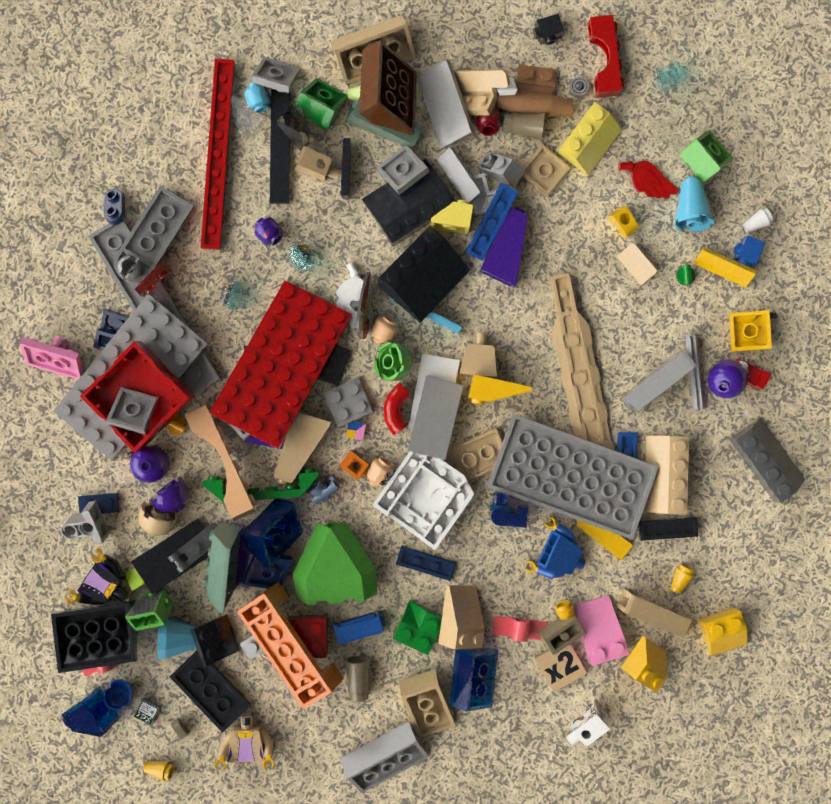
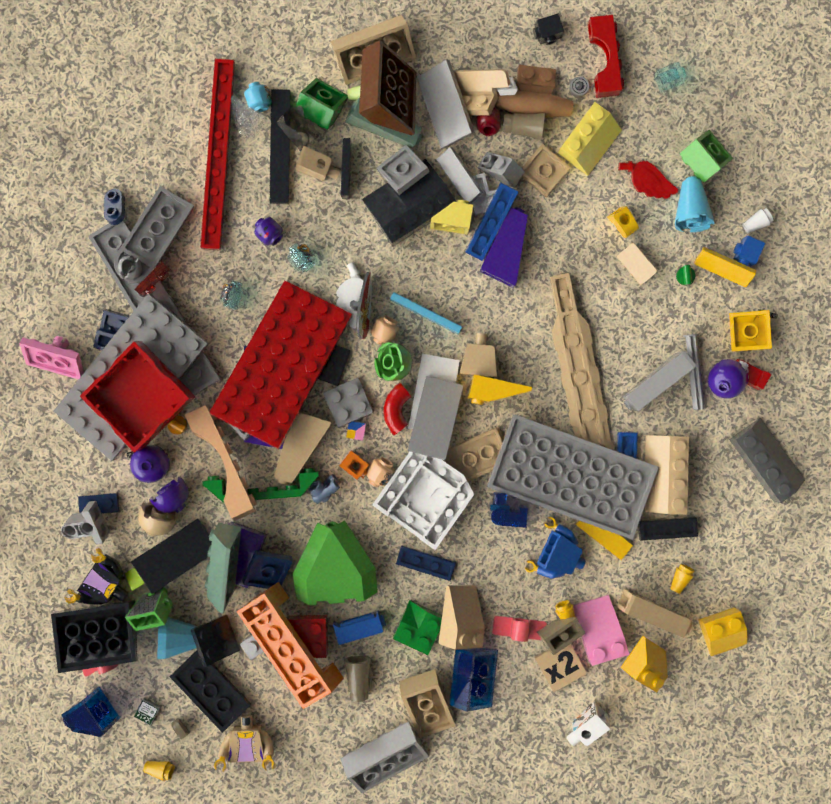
blue hair [104,679,134,712] -> none
light grey tile [106,387,159,434] -> none
dark grey plate [168,523,215,573] -> none
clear blue slope [241,499,303,568] -> none
light grey plate [251,57,300,93] -> none
black slope [377,225,470,323] -> none

